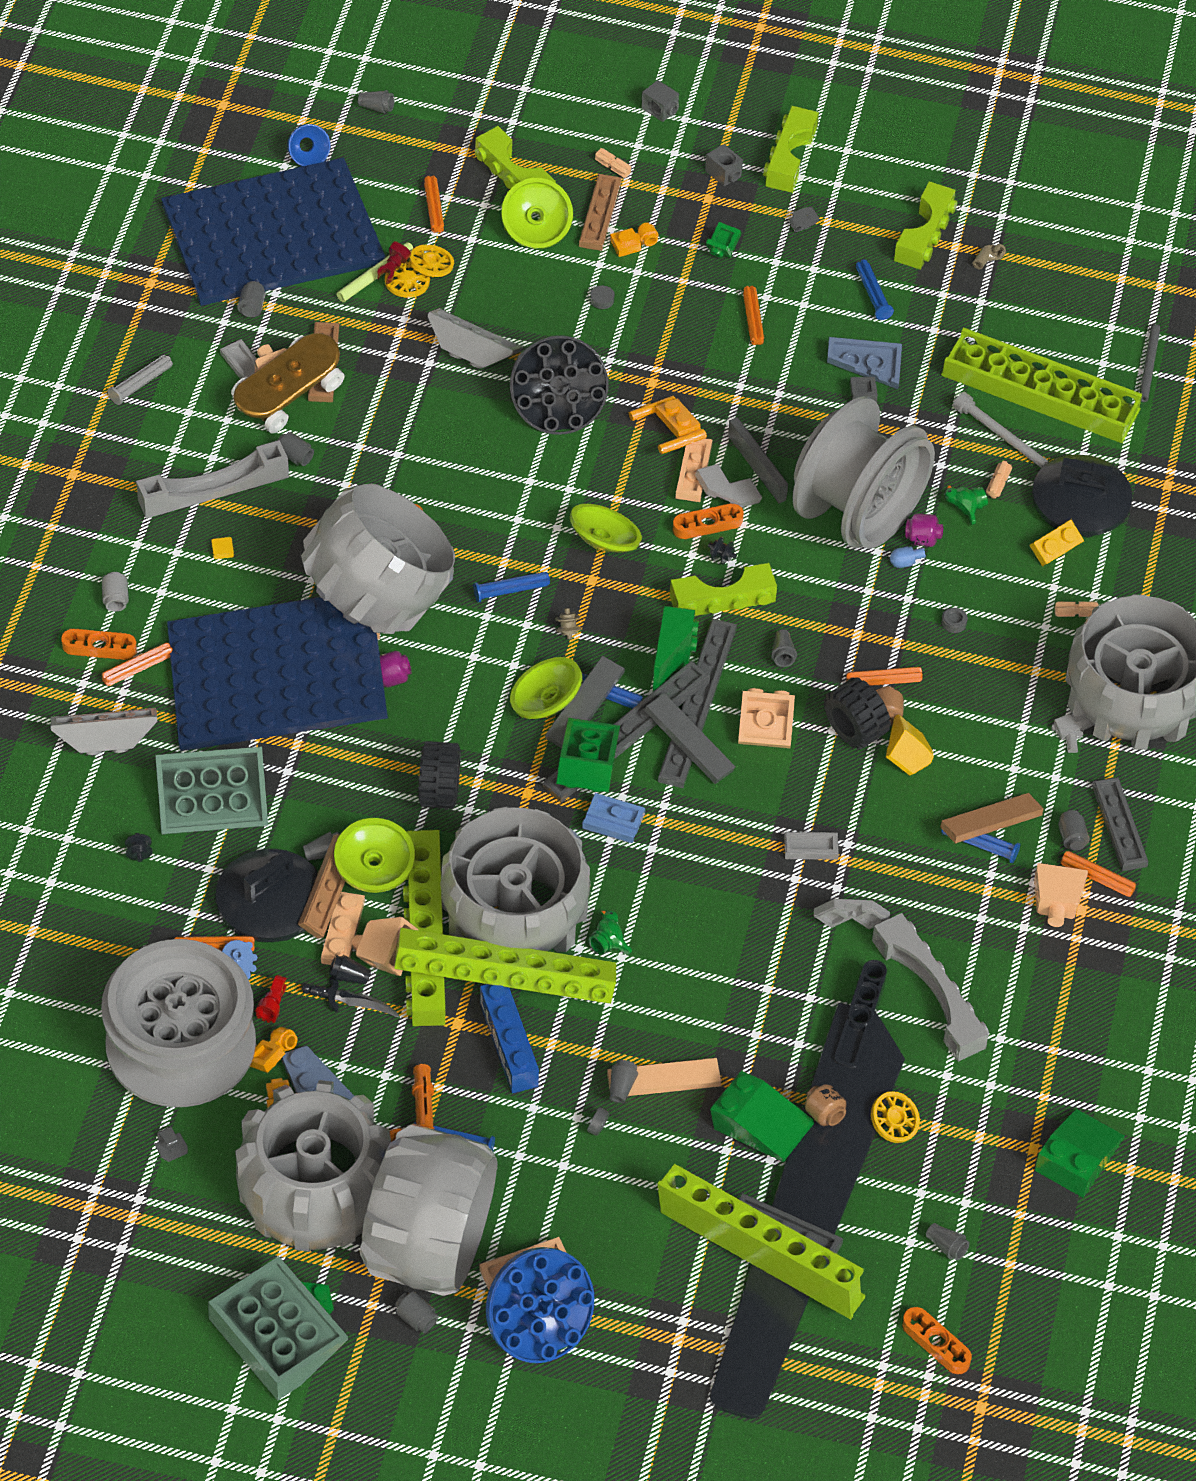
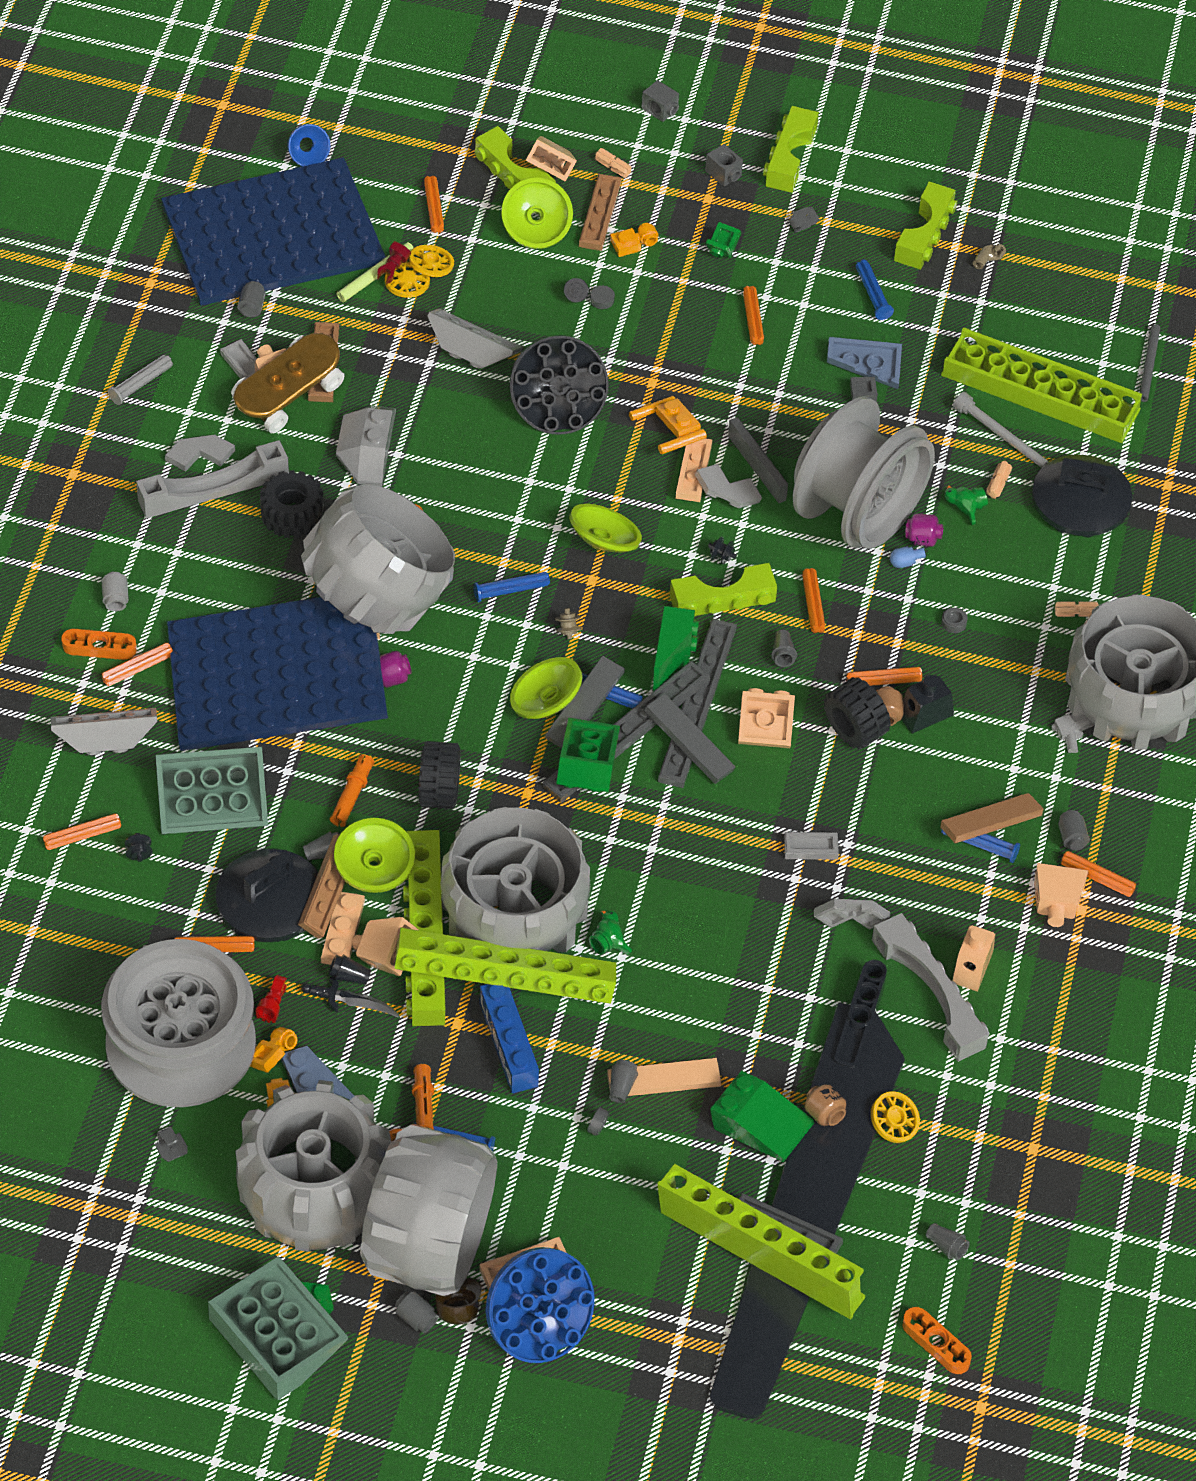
yellow piece [212,537,234,559] -> none
medium blue piece [222,940,258,979] -> none
dark grey brick [277,432,314,466] -> none
dark grey cone [358,90,394,114] -> none
medium blue plate [582,793,645,843] -> none
orange beam [673,504,744,539] -> none
yellow slope [886,714,934,775] -> none
yellow plate [1030,520,1084,567] -> none
green slope [1035,1109,1125,1198] -> none
dark grey tile [1092,777,1148,871] -> none
none -> orange axle [43,813,121,850]
none -> light grey tile [165,435,235,472]
none -> black tyre [260,470,324,538]
none -> orange pin [330,754,375,827]
none -> light grey wedge [336,406,396,486]
none -> dark brown cap [436,1278,482,1325]
none -> light nougat torso [526,136,577,181]
none -> black wheel [564,278,589,302]
none -> orange axle [802,568,825,633]
none -> black torso [901,675,954,734]
none -> light nougat torso [952,925,996,992]

